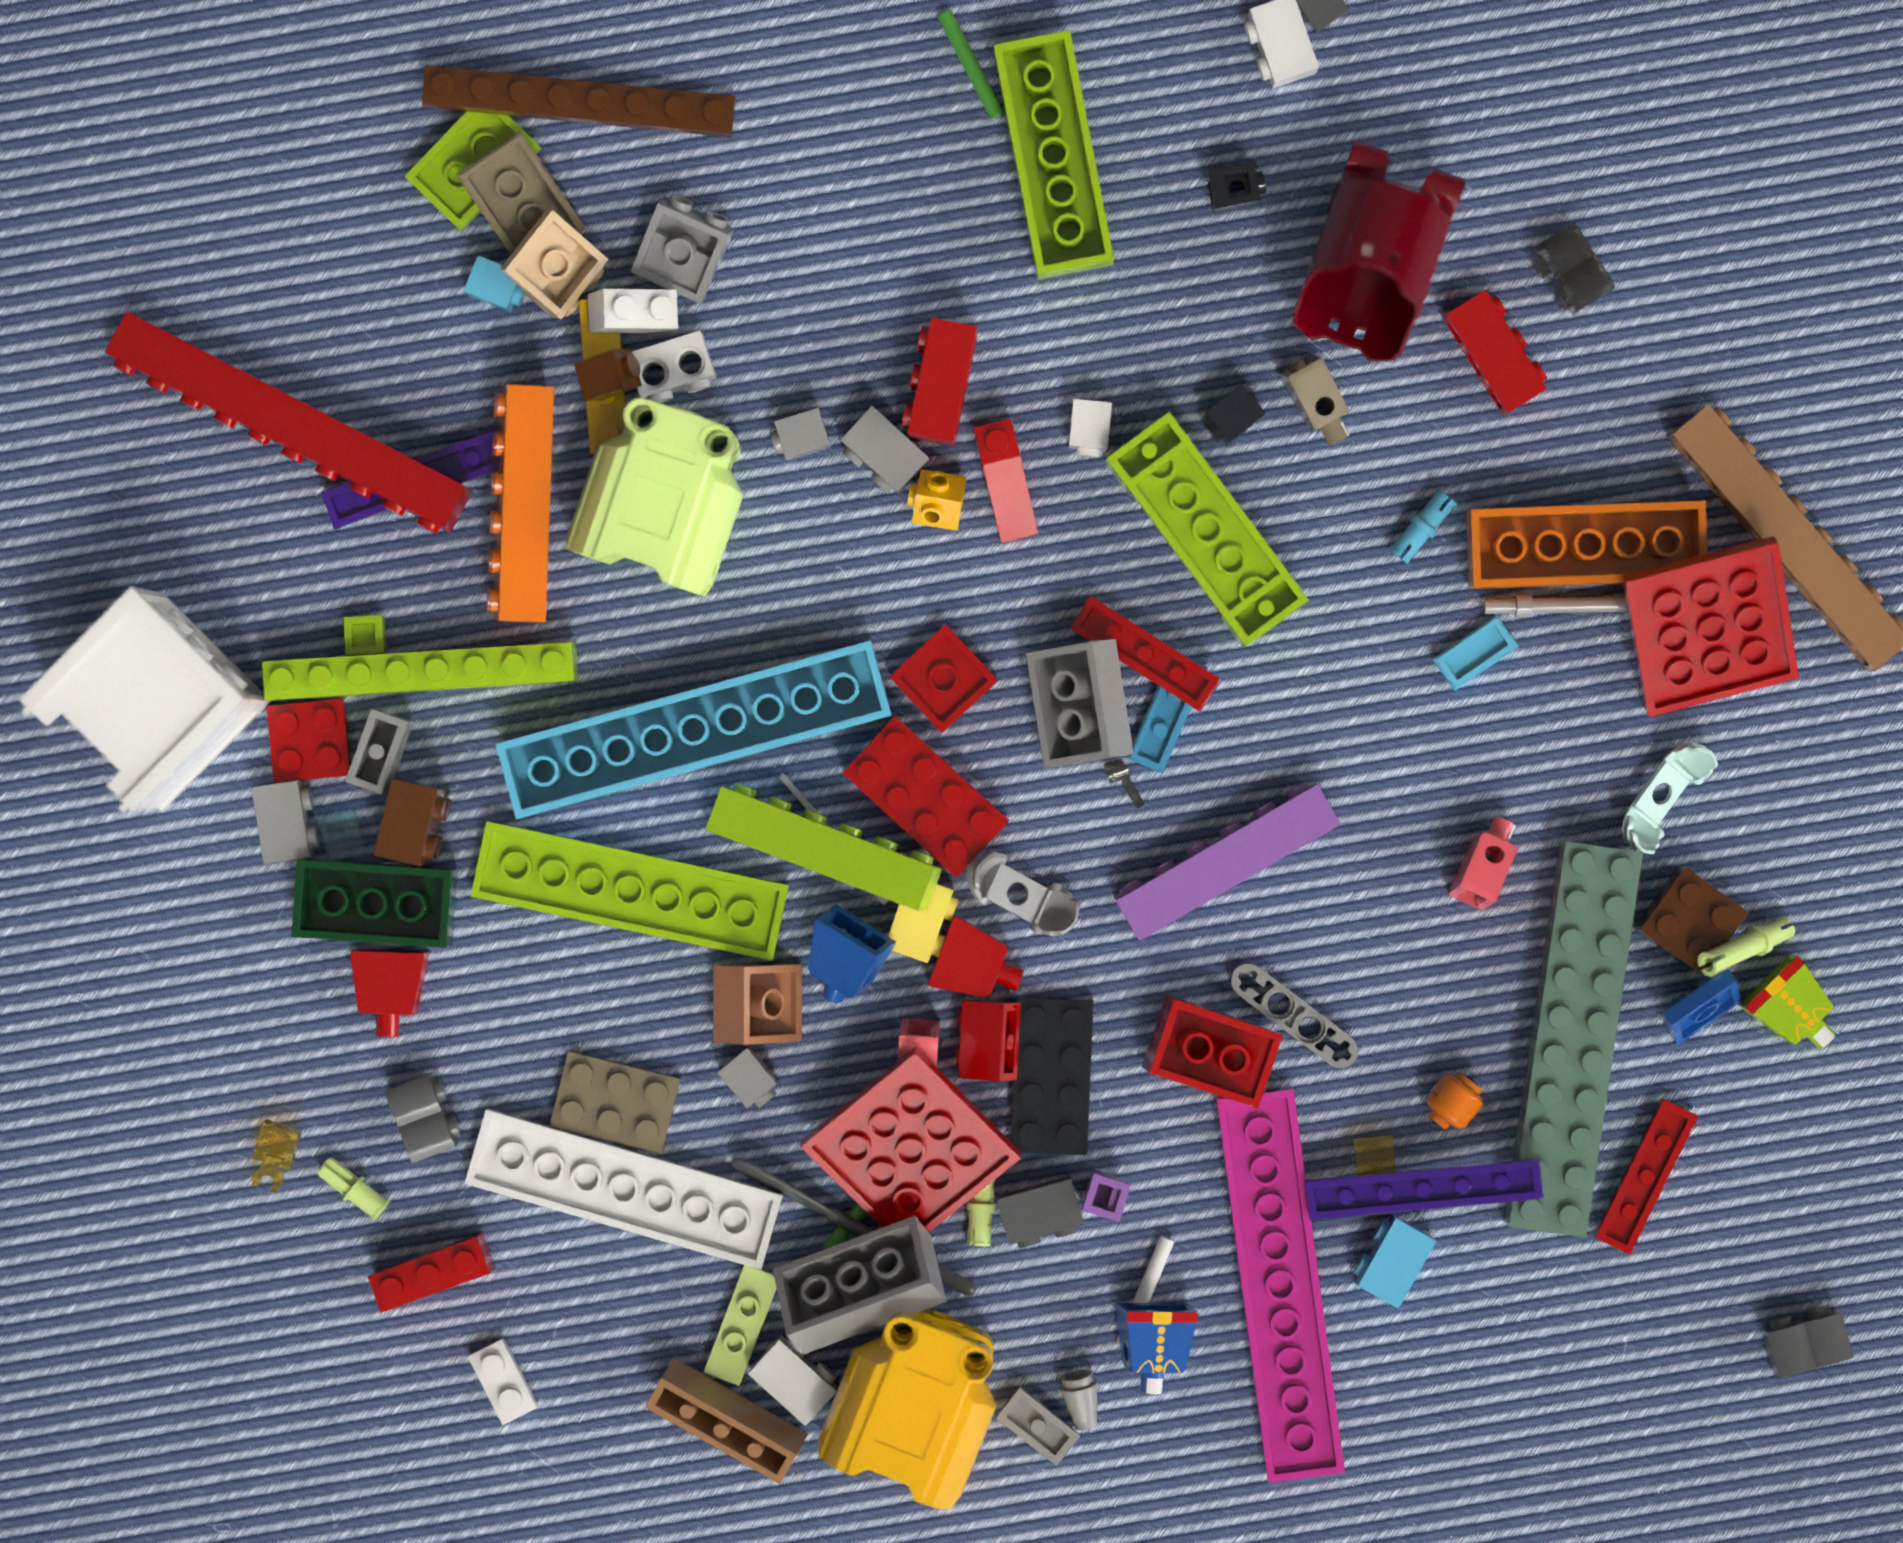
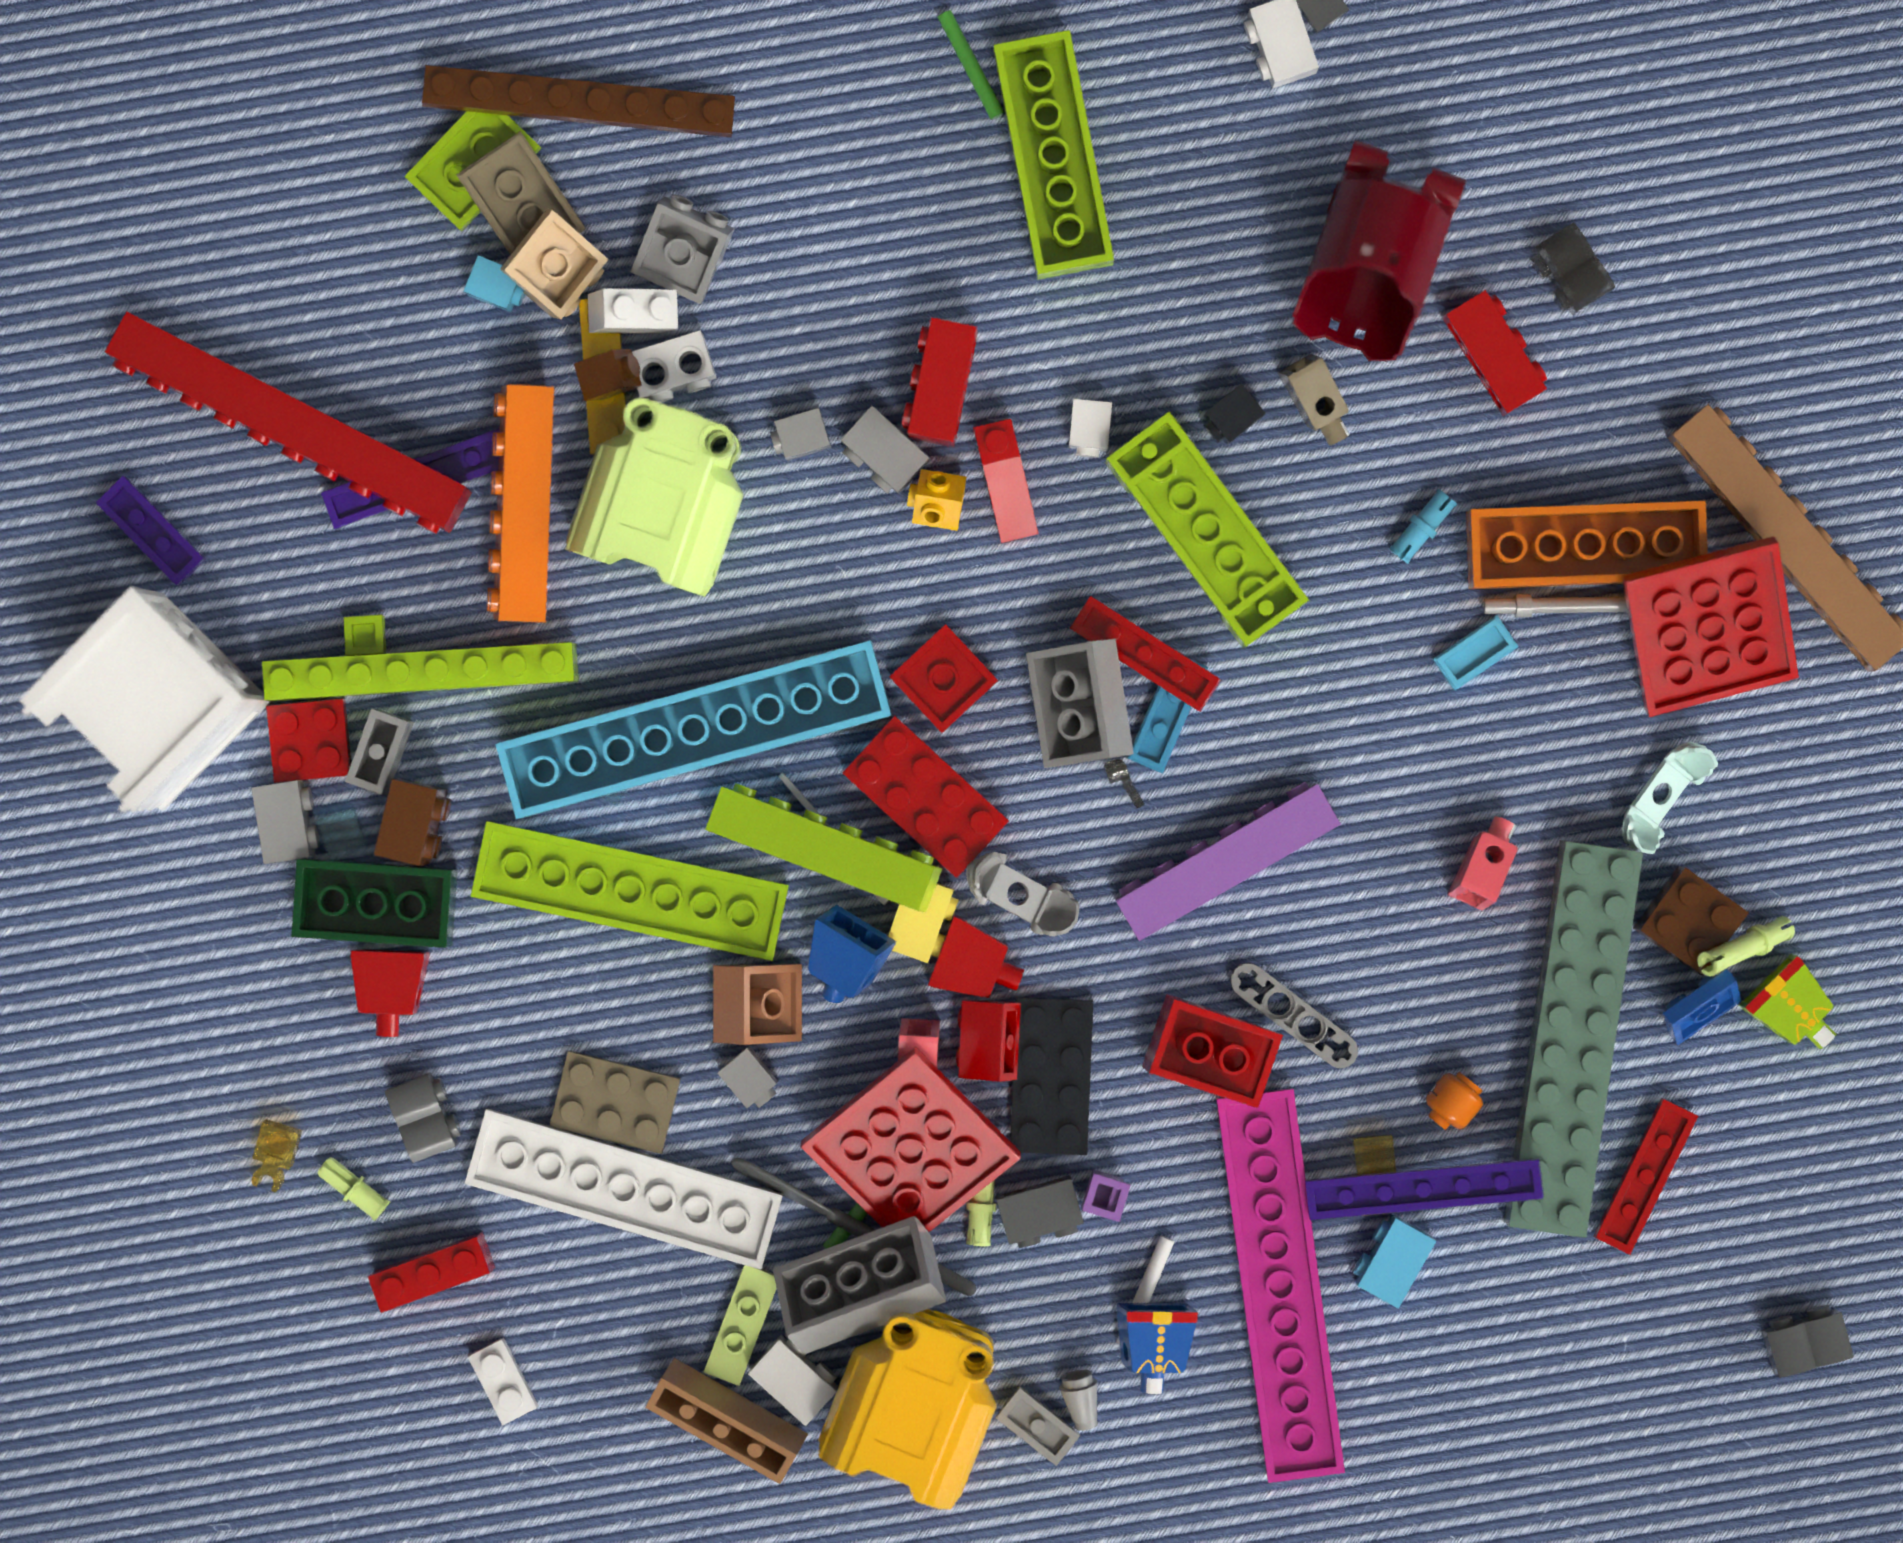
black brick [1206,162,1266,214] -> none
none -> dark purple plate [95,476,206,586]

